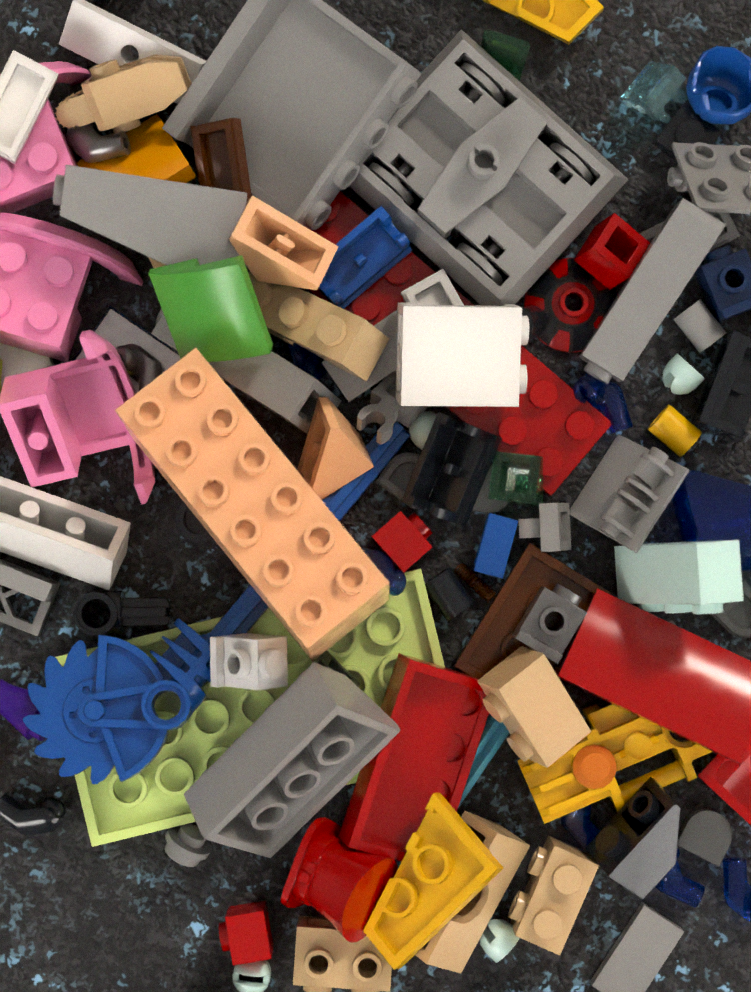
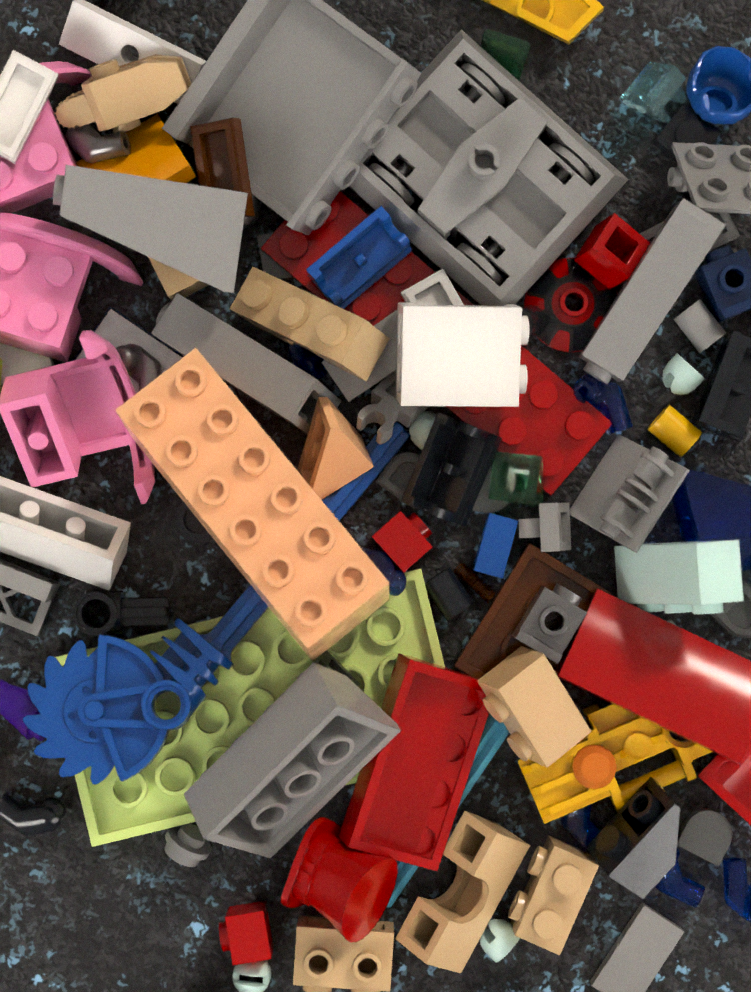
bright green slope [148,255,273,362] -> none
white brick [210,633,288,690] -> none
light nougat slope [229,196,338,290] -> none
yellow wing [363,793,504,970] -> none

